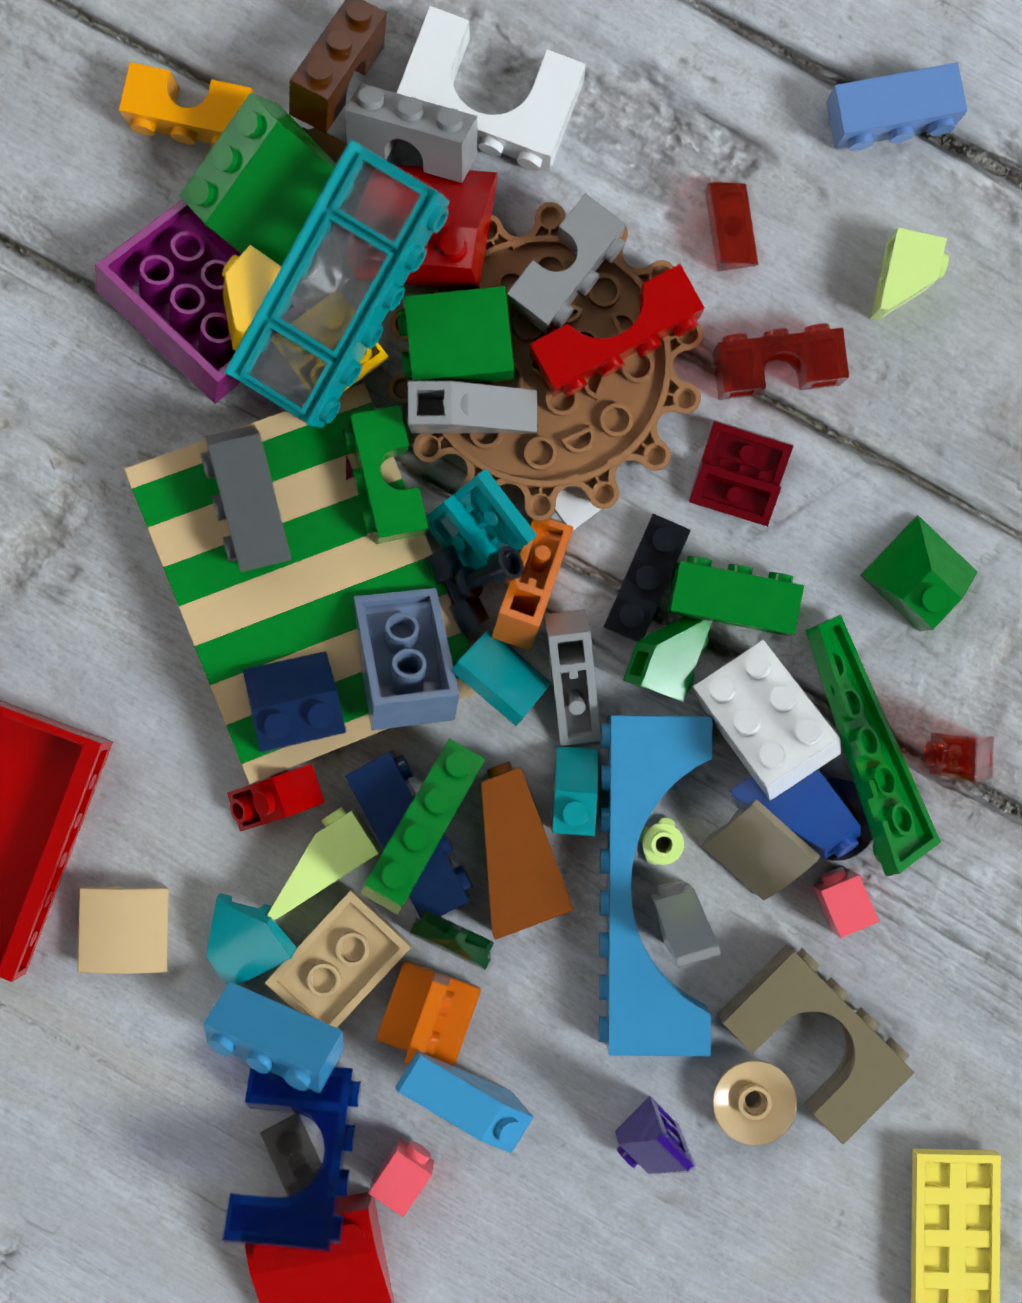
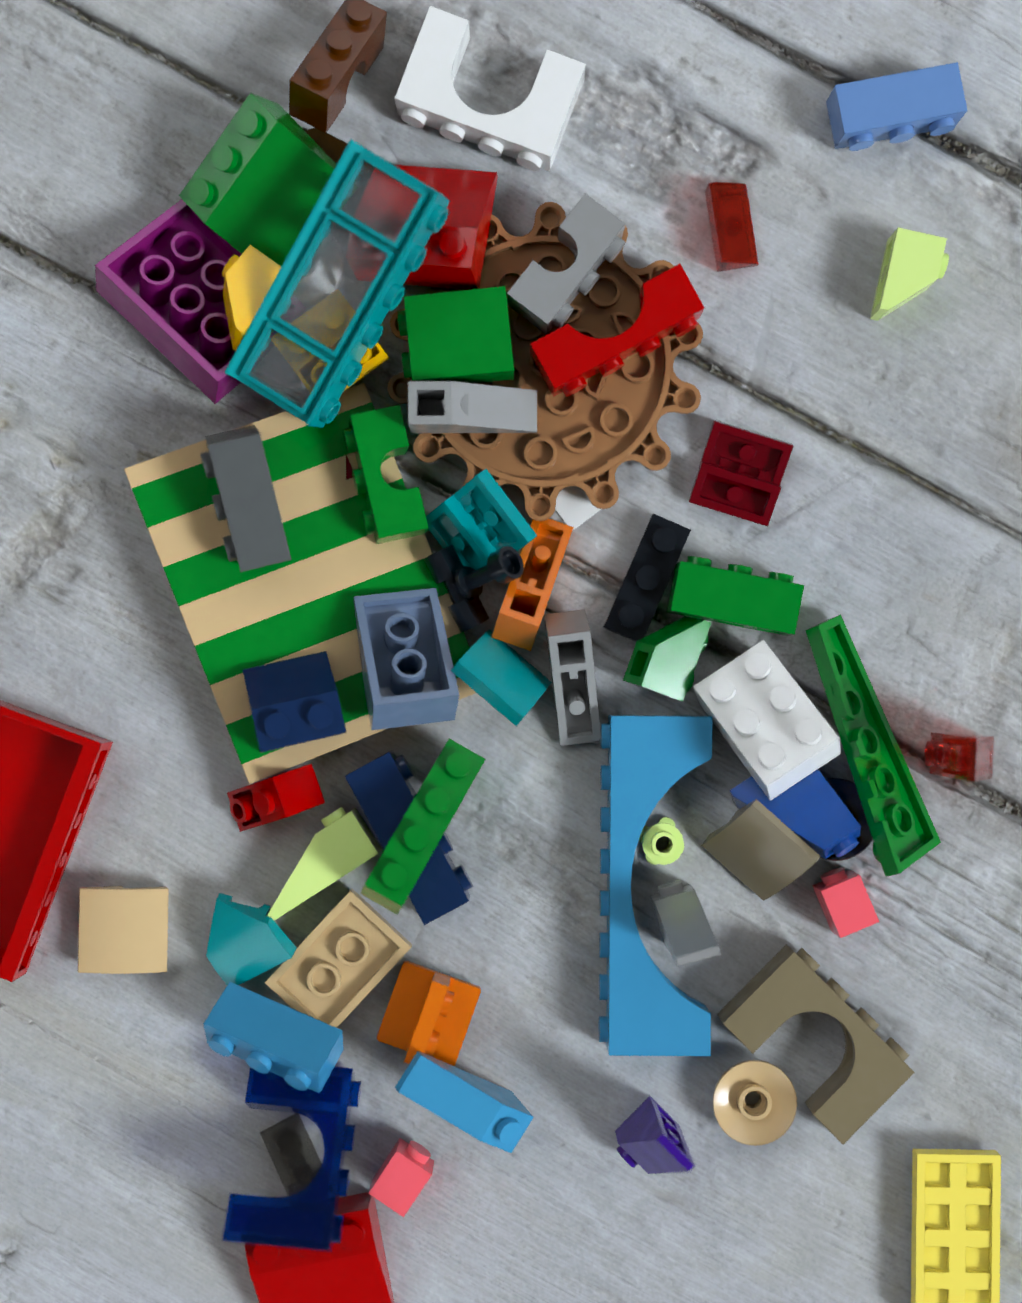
light orange arch [119,62,254,147] -> none
light grey arch [344,83,478,183] -> none
dark green slope [409,910,494,970] -> none
dark orange slope [481,761,574,940] -> none
teal slope [551,746,598,836] -> none
clear red arch [713,323,849,400] -> none
green slope [860,515,978,631] -> none

